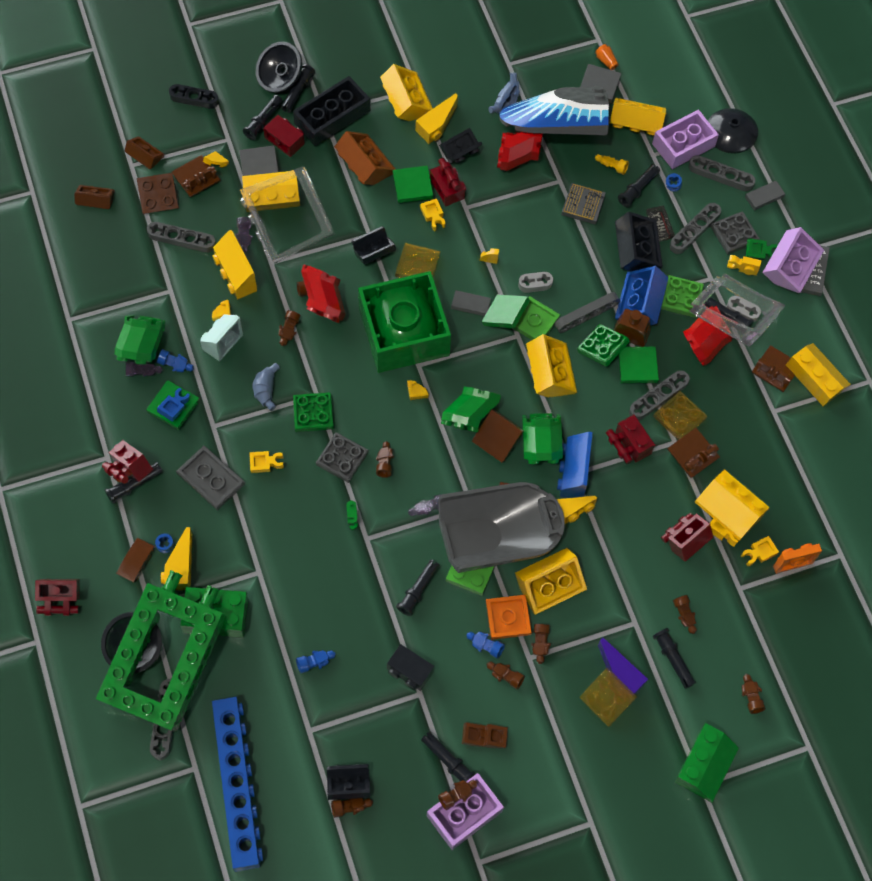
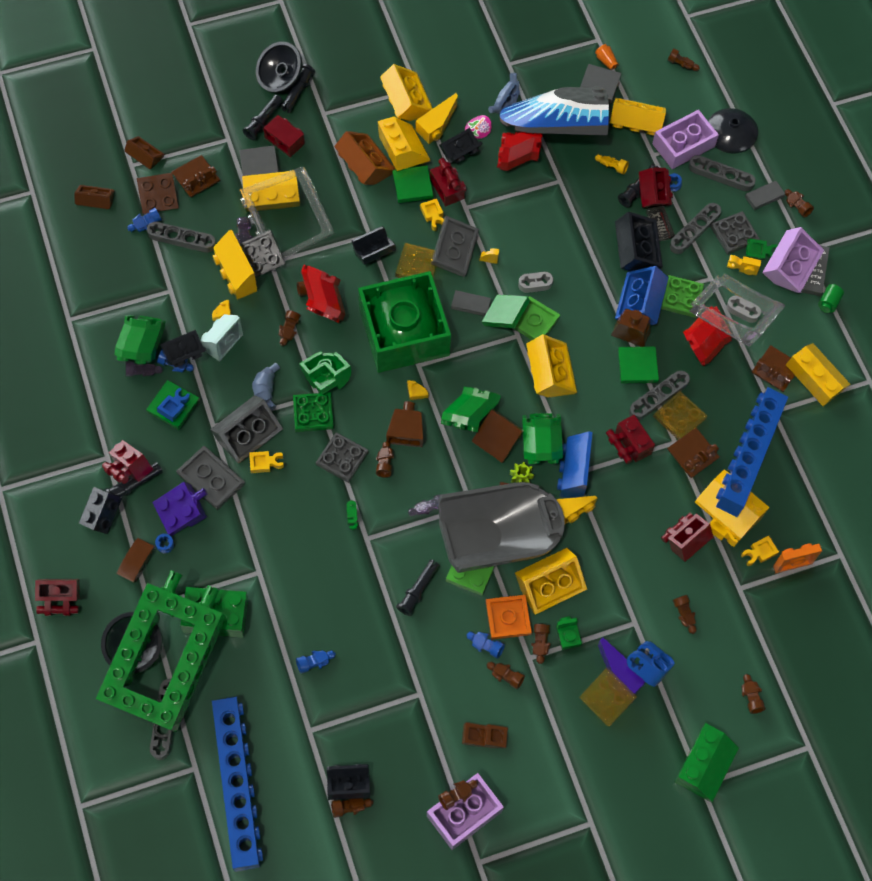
yellow slope [161,527,193,590] -> none
black beam [169,84,219,109] -> none
yellow tile [203,151,229,167] -> none
black brick [293,76,371,146] -> none
black brick [387,644,434,691] -> none
black pin [421,731,476,781] -> none
dark grey beam [554,292,620,333] -> none
dark grey tile [561,183,606,225] -> none
green tile [577,324,630,367] -> none
black pin [652,628,696,689] -> none
black pin [700,294,754,335] -> none
none -> black bracket [79,487,122,534]
none -> blue piece [127,208,162,232]
none -> dark purple plate [152,482,208,536]
none -> black bracket [160,330,207,367]
none -> dark grey slope [210,395,283,464]
none -> dark grey tile [240,230,286,278]
none -> green brick [299,351,351,395]
none -> yellow slope [377,117,430,171]
none -> reddish brown torso [386,401,423,447]
none -> dark grey tile [431,216,479,277]
none -> sticker [465,115,492,139]
none -> lime gear [509,462,534,483]
none -> green bracket [556,616,582,650]
none -> blue piece [627,641,675,686]
none -> dark red brick [639,168,673,207]
none -> reddish brown piece [667,48,700,71]
none -> blue brick [716,387,788,517]
none -> reddish brown piece [784,189,814,218]
none -> green brick [818,284,844,313]

